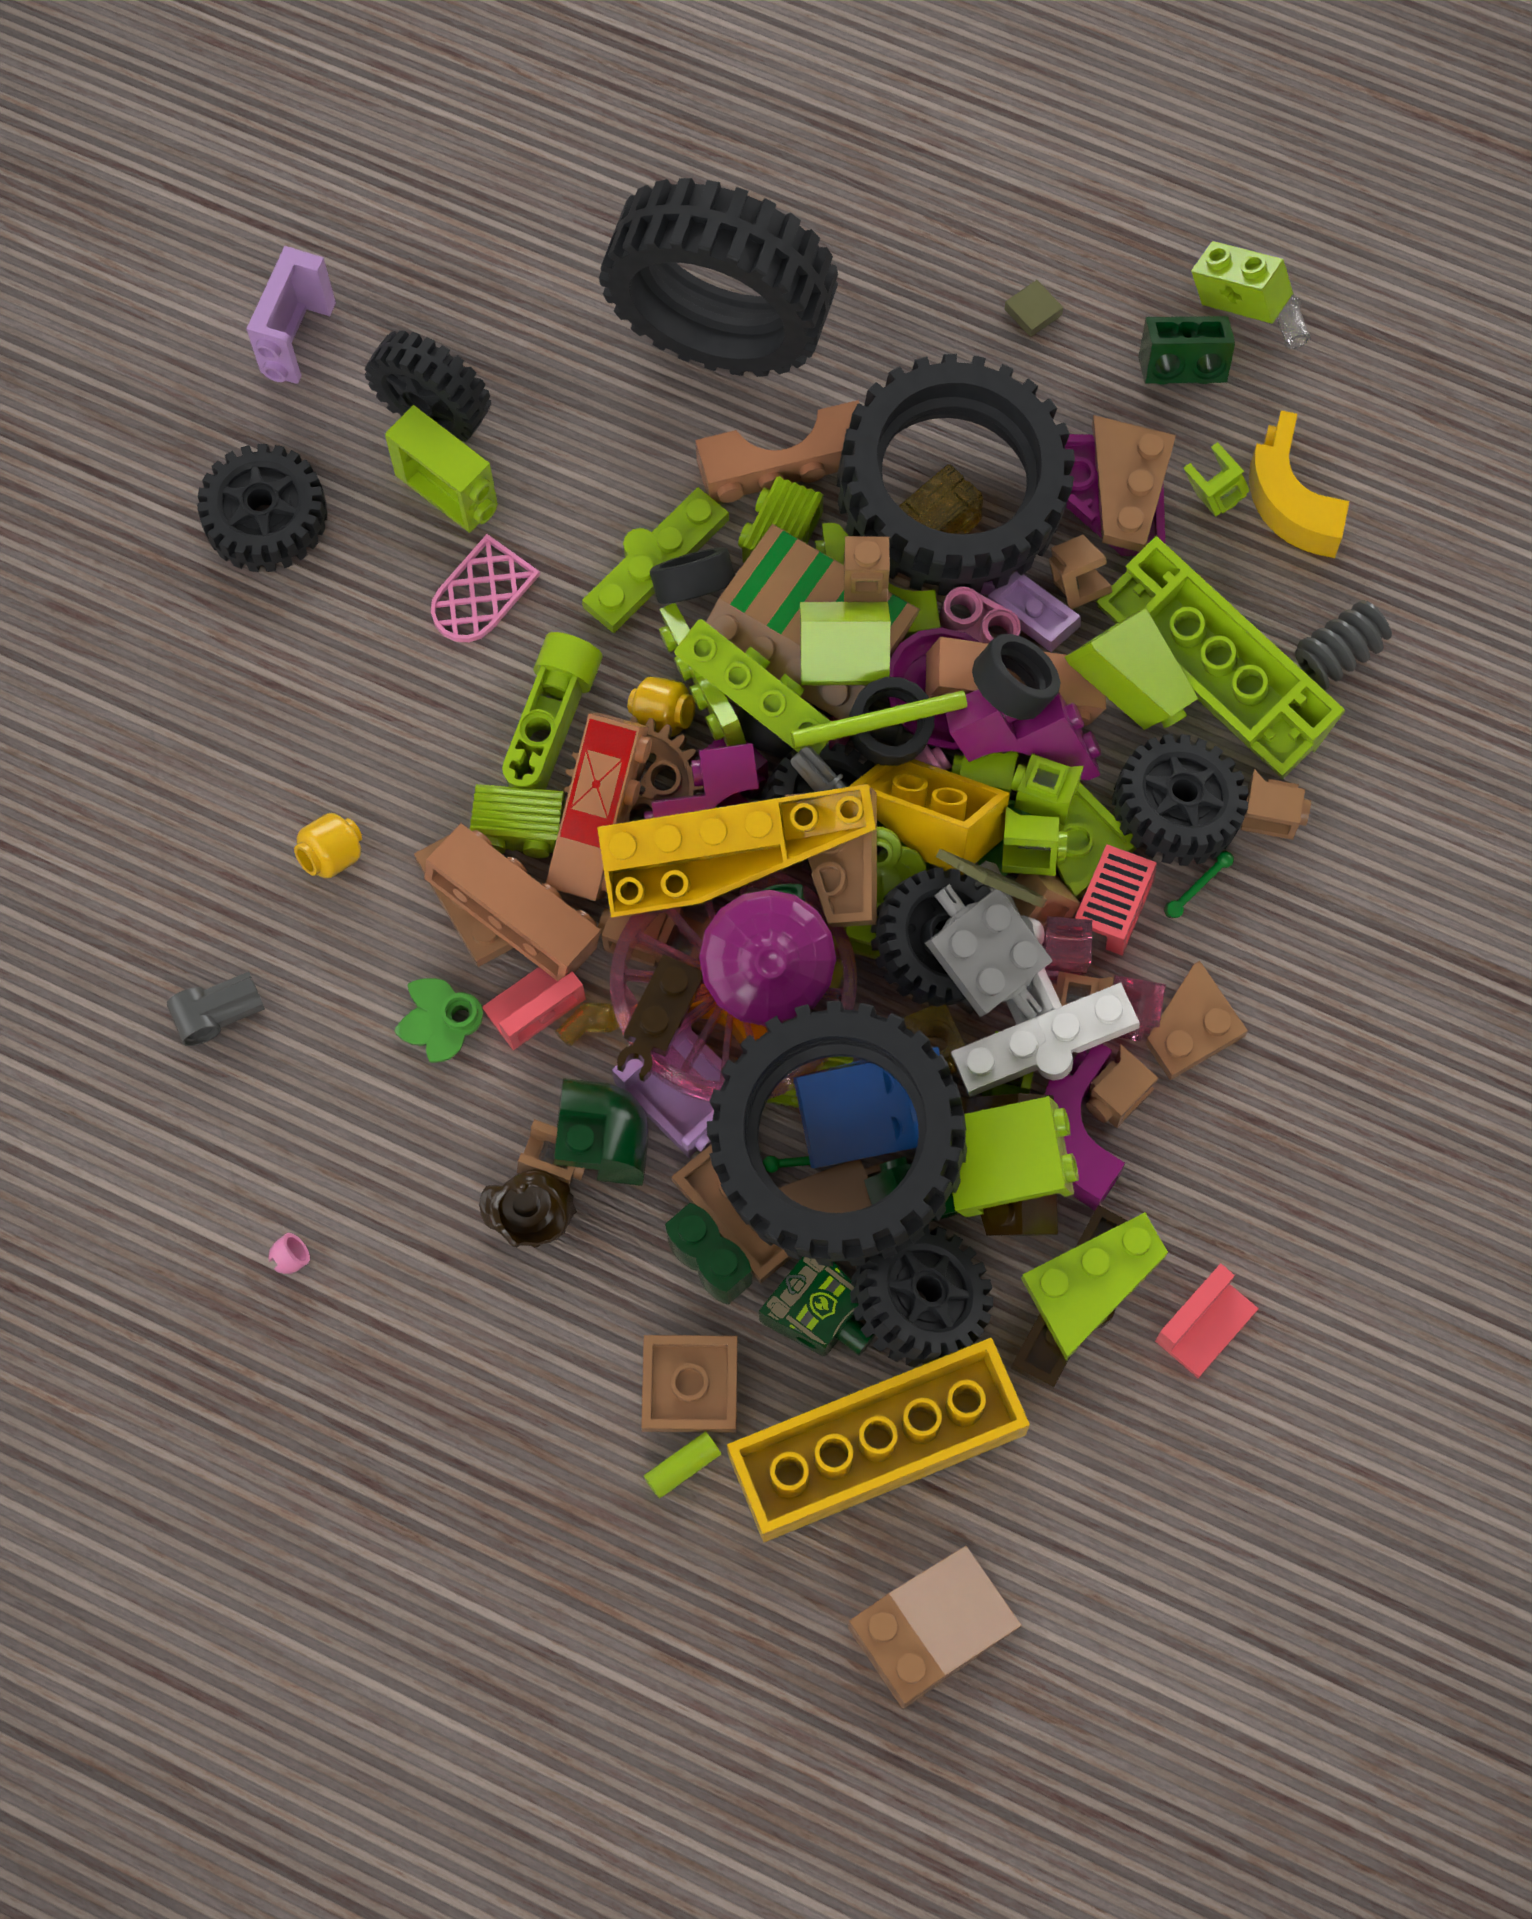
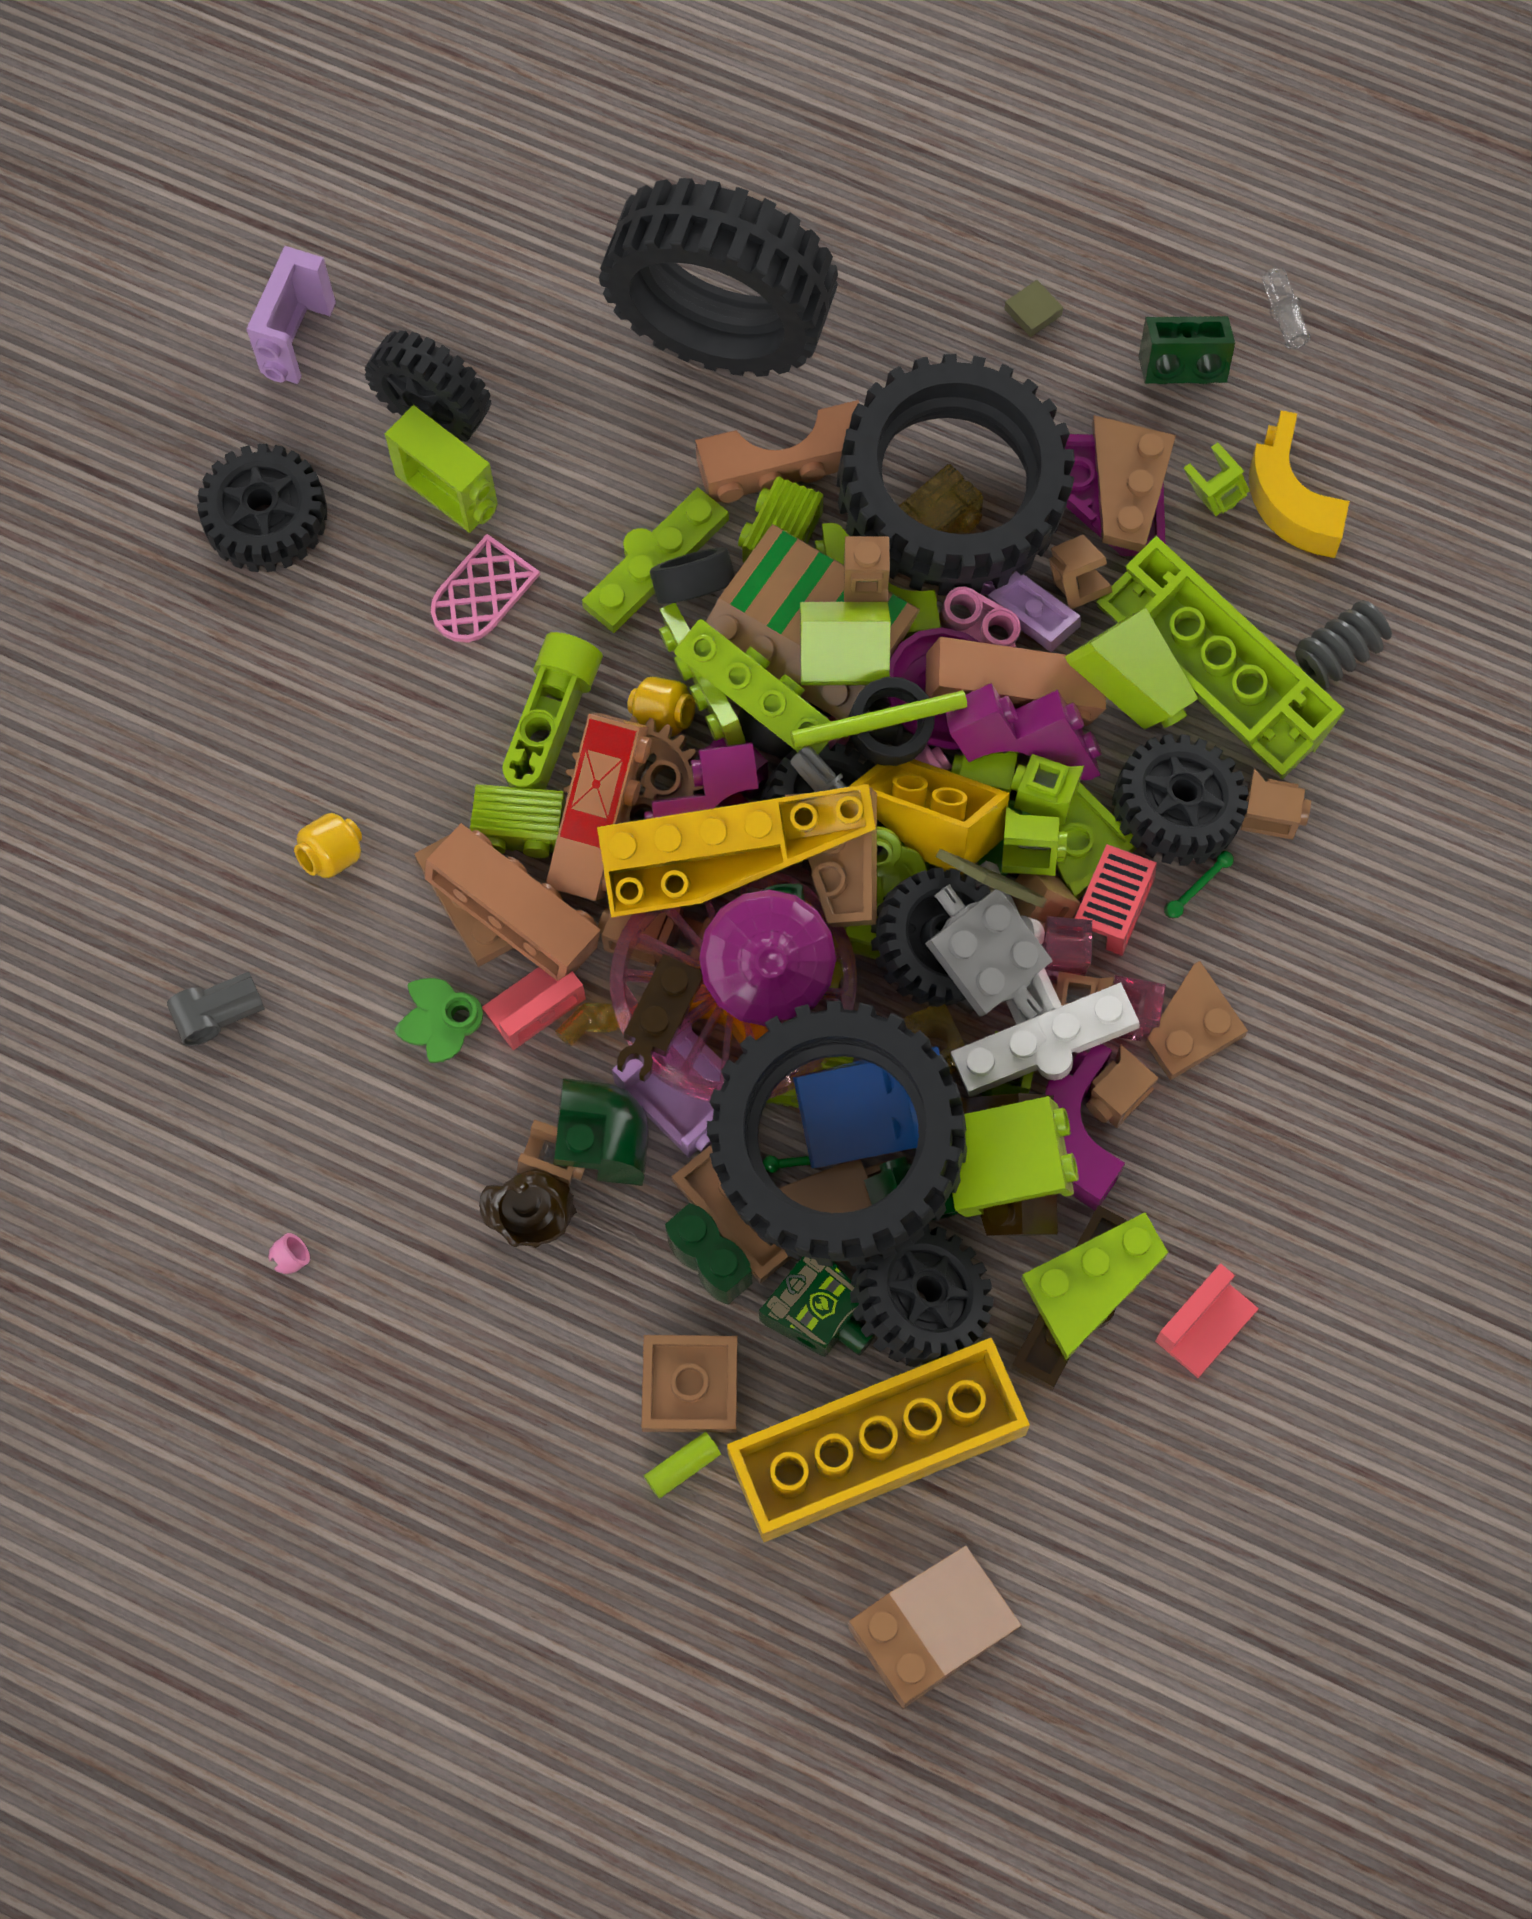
black tyre [972,634,1061,720] -> none
lime brick [1191,241,1293,324] -> none

